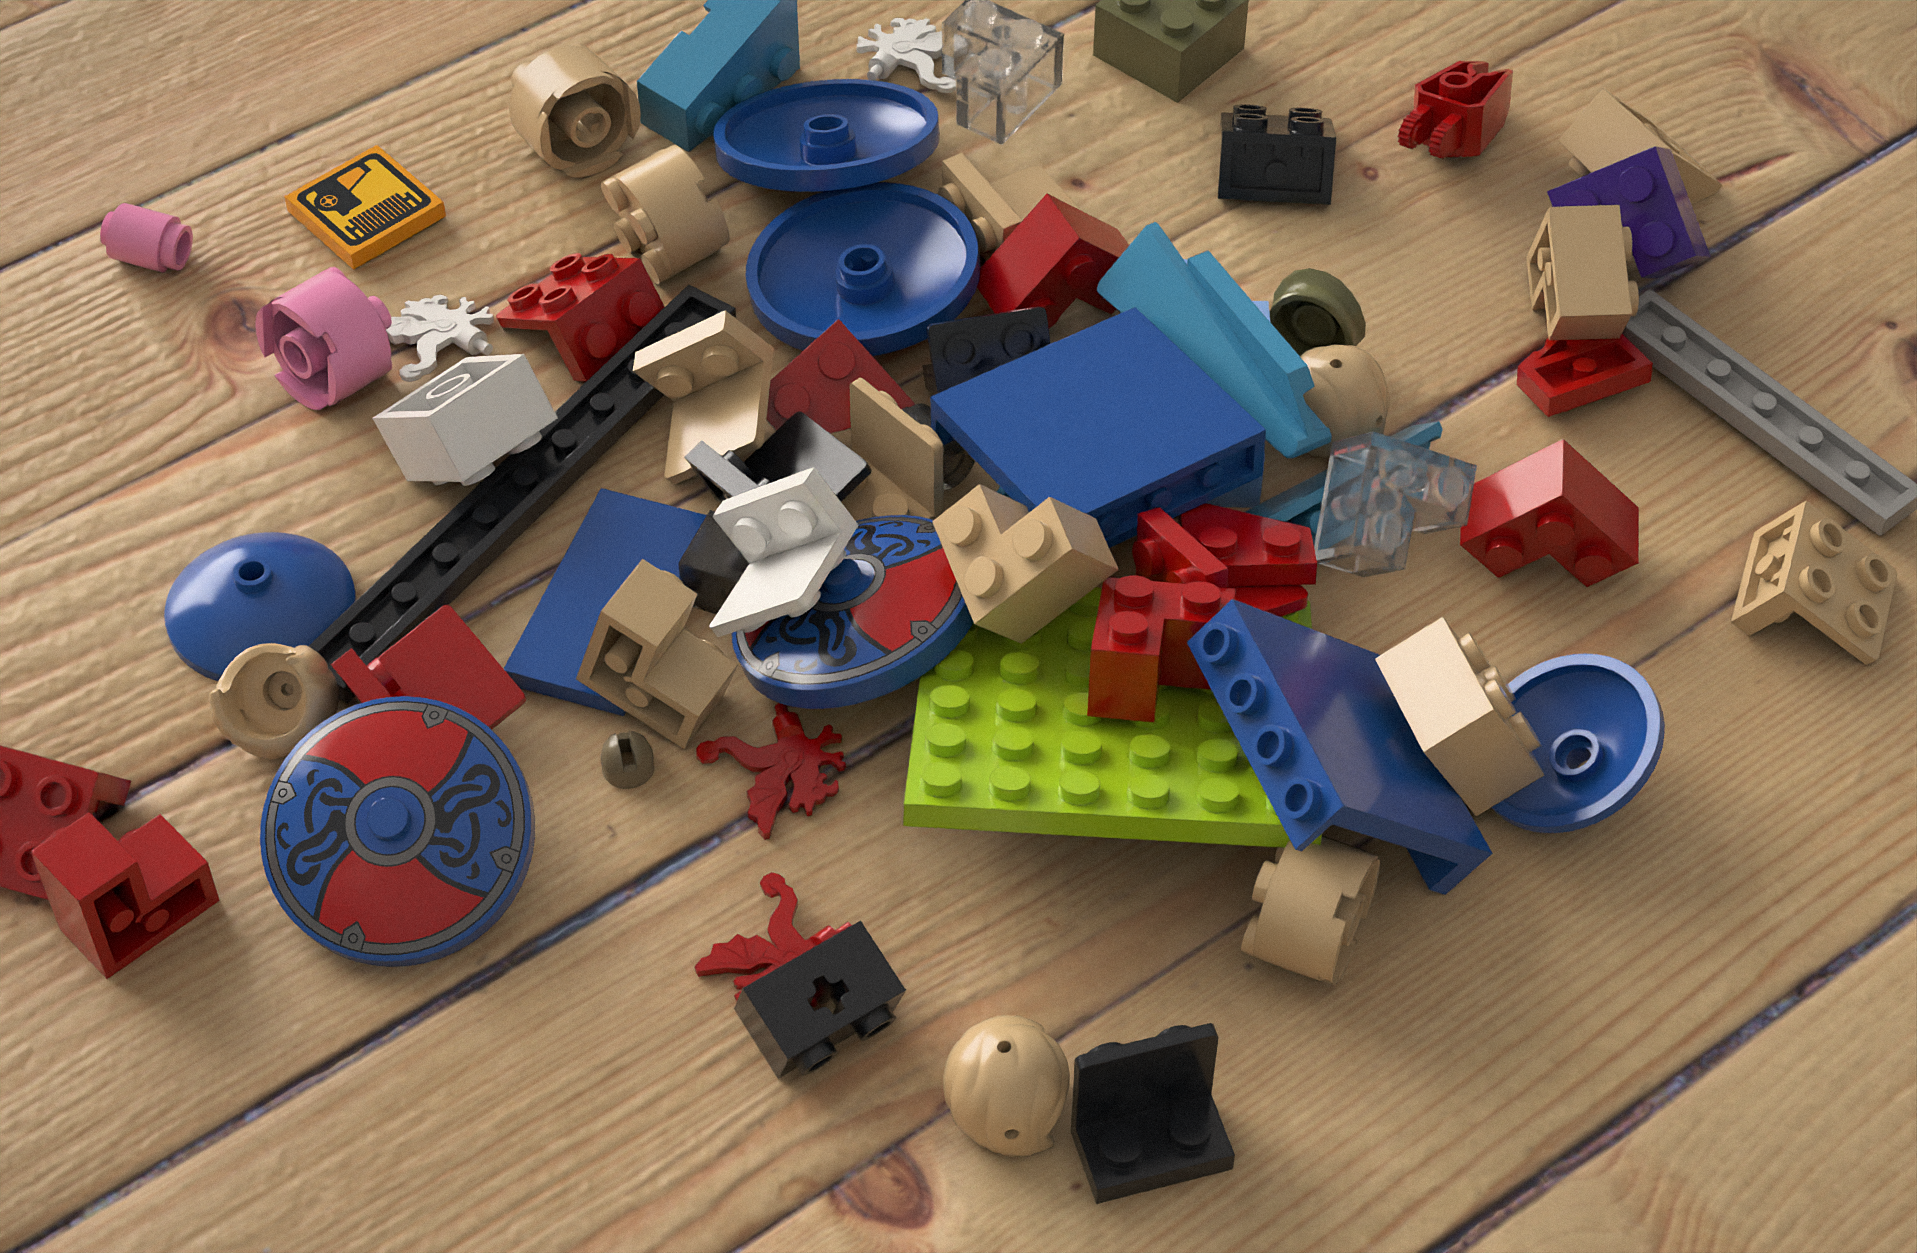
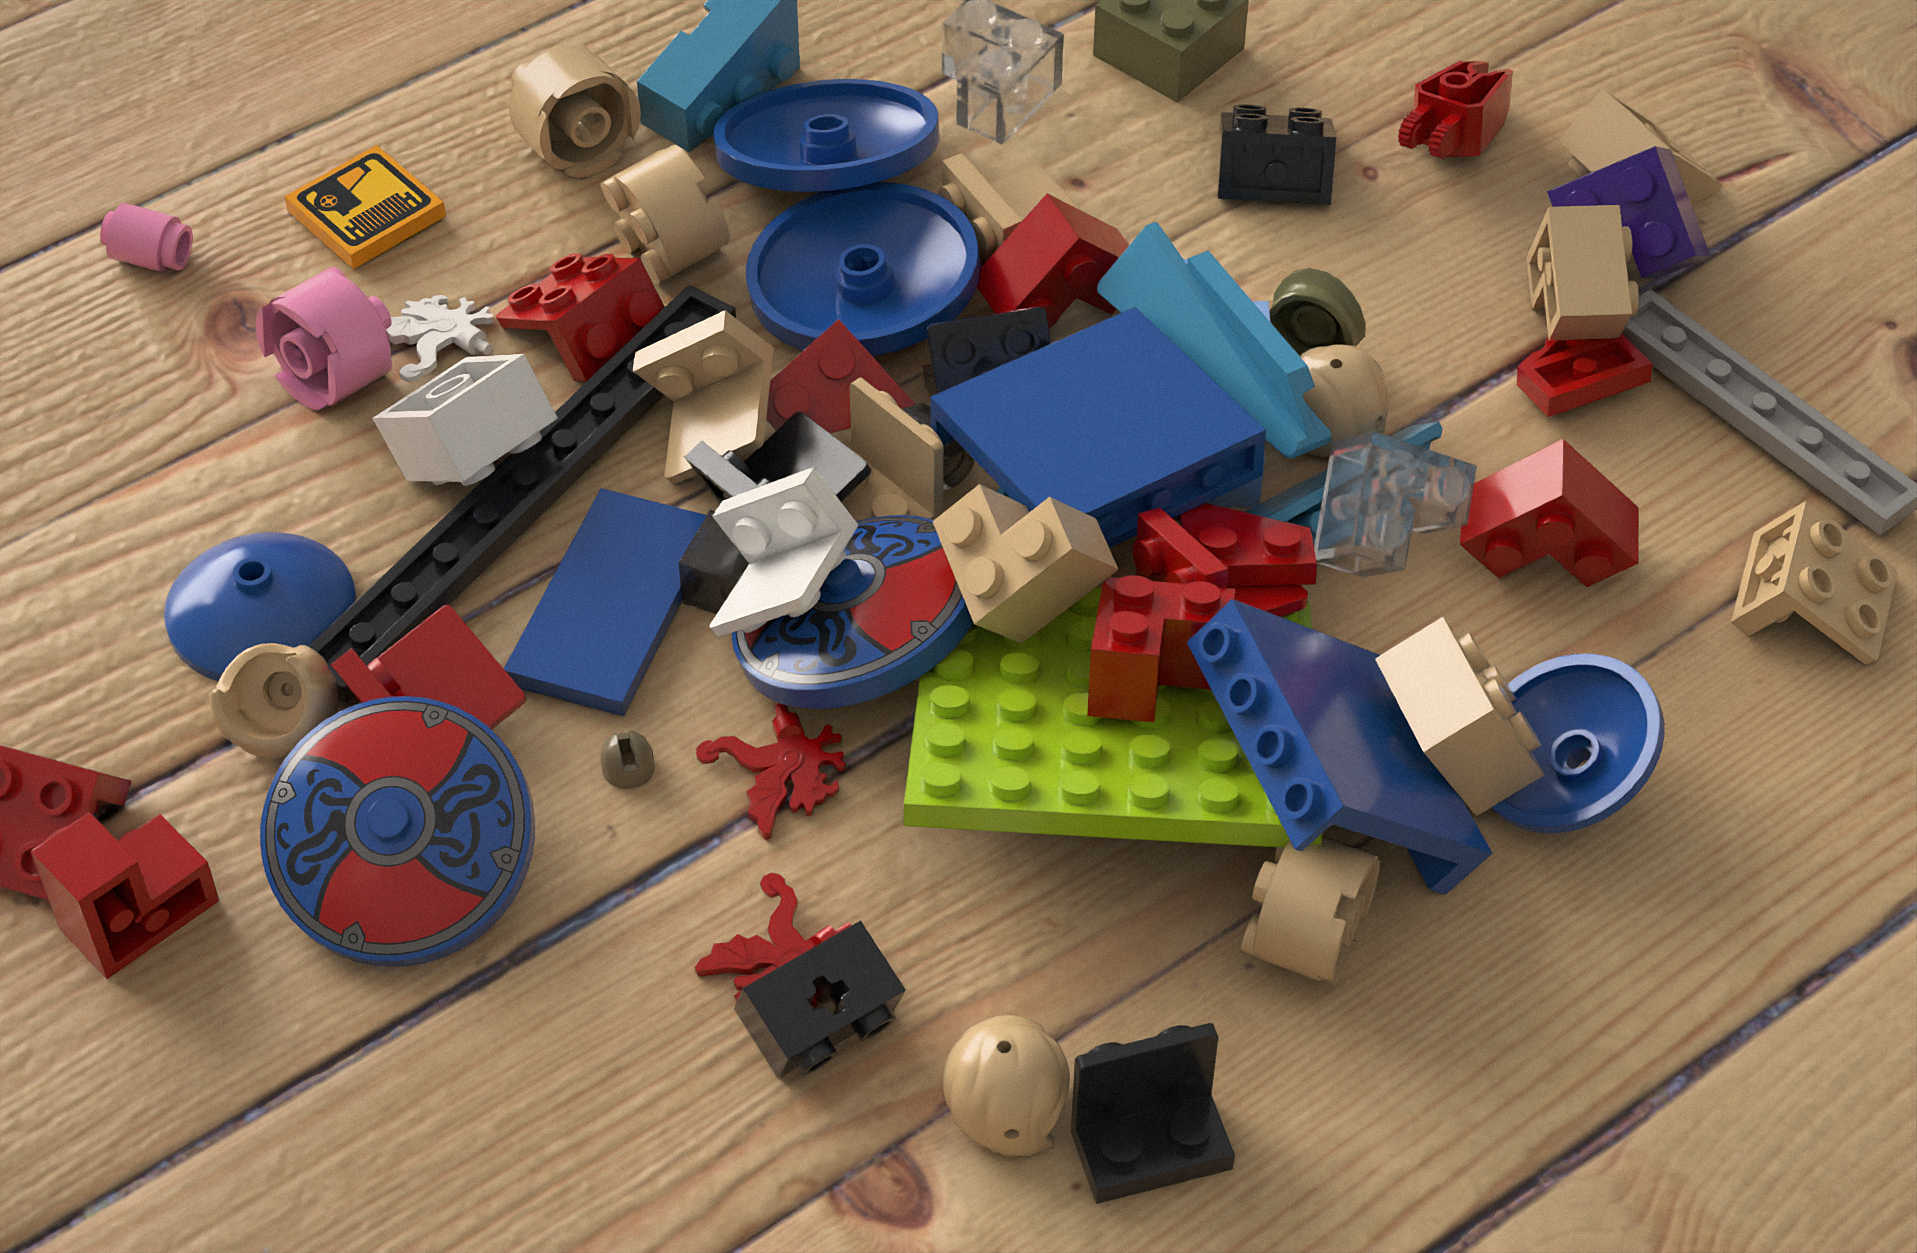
tan brick [576,559,738,749] -> none
white piece [856,18,969,93] -> none

